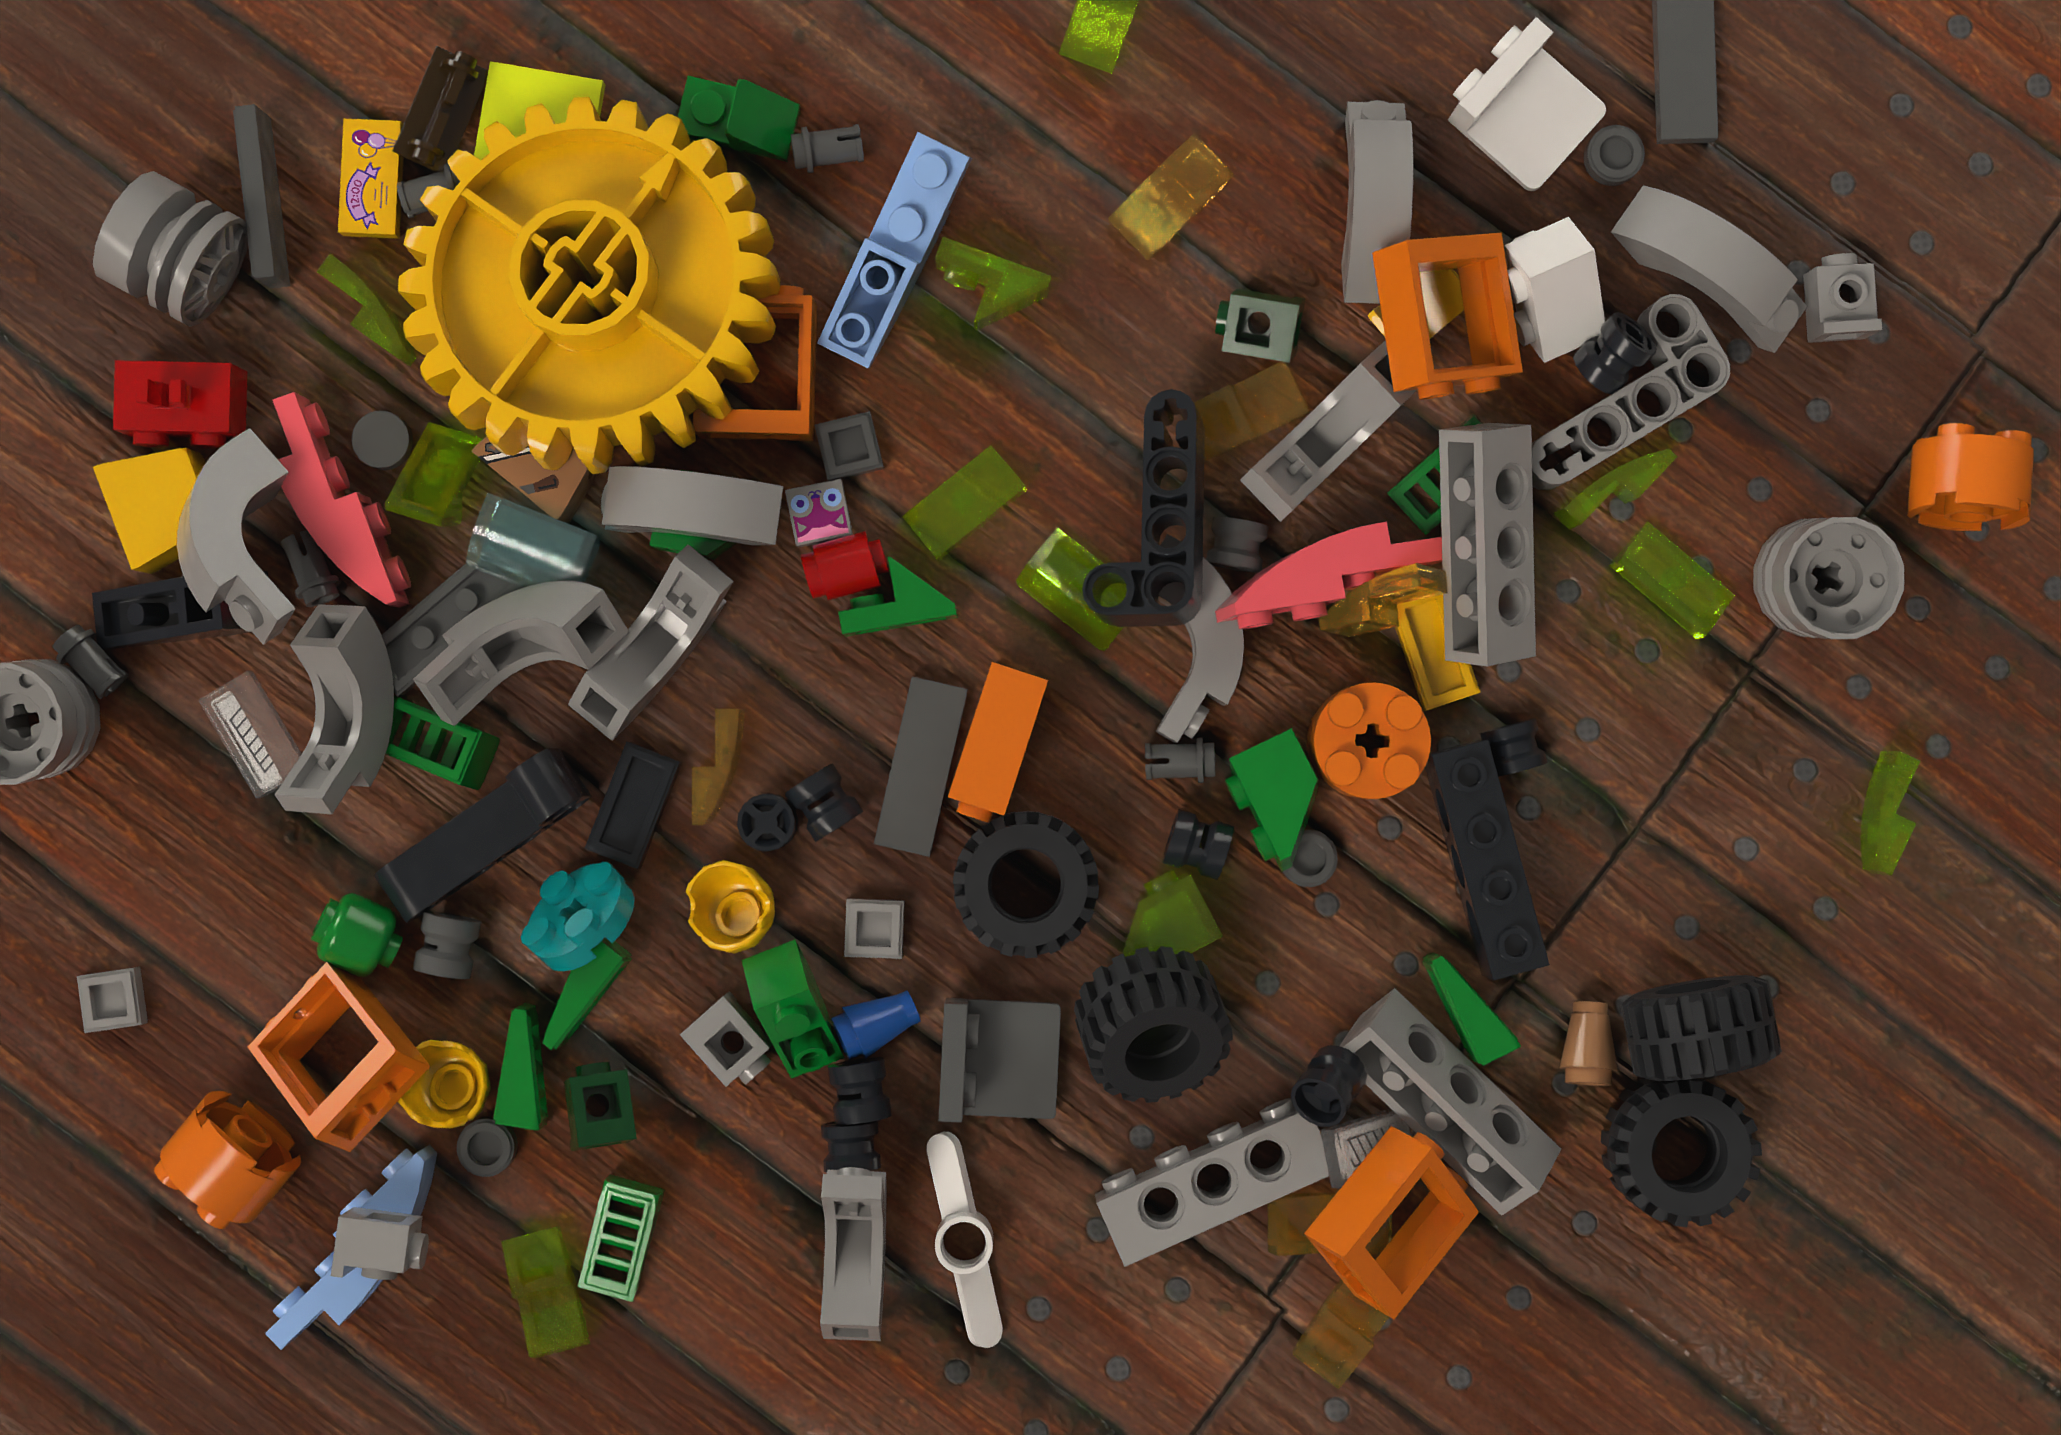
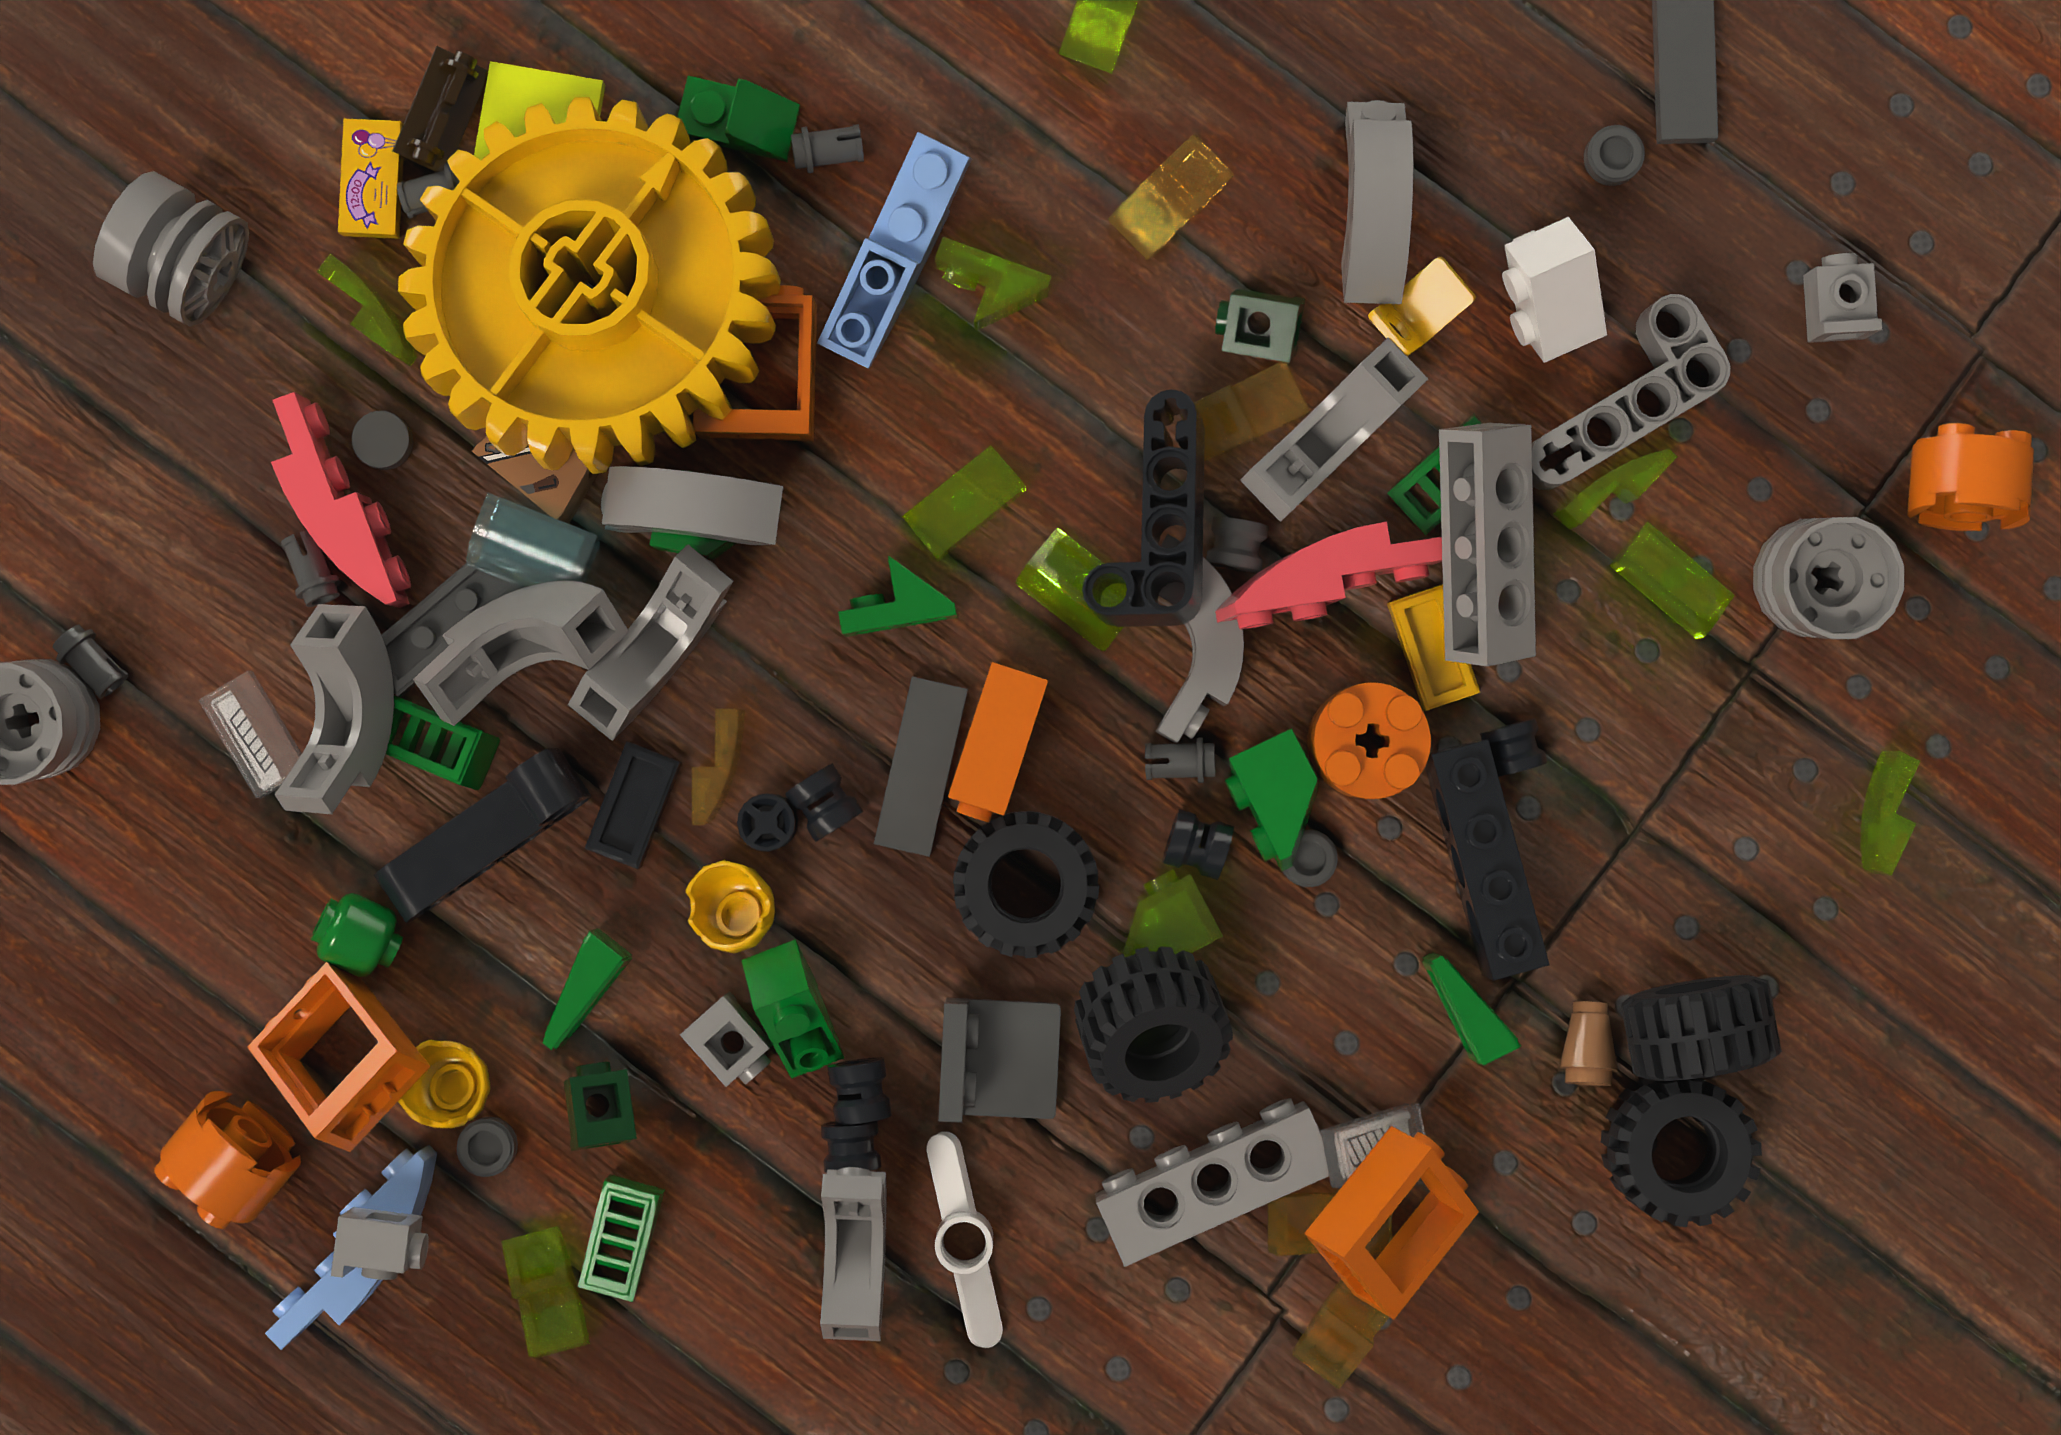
light grey tile [77,967,148,1033] -> none
black slope [92,571,268,650] -> none
yellow torso [93,448,206,574] -> none
red brick [113,360,248,449] -> none
light grey arch [177,428,296,645] -> none
dark grey tile [233,104,290,289] -> none
clear neon green slope [385,422,483,527] -> none
dark grey wheel [413,911,482,979] -> none
green slope [493,1003,548,1130] -> none
teal plate [521,862,635,971] -> none
tile [785,479,853,548] -> none
red brick [801,531,889,601] -> none
dark grey tile [814,411,884,481] -> none
blue cone [831,990,921,1061] -> none
light grey tile [844,898,905,959] -> none
black wheel [1291,1045,1367,1127] -> none
clear yellow slope [1319,563,1448,637] -> none
light grey brick [1340,988,1561,1216] -> none
orange window [1372,233,1523,400] -> none
white bracket [1448,17,1606,191] -> none
black wheel [1573,312,1657,395] -> none
light grey arch [1611,185,1807,353] -> none

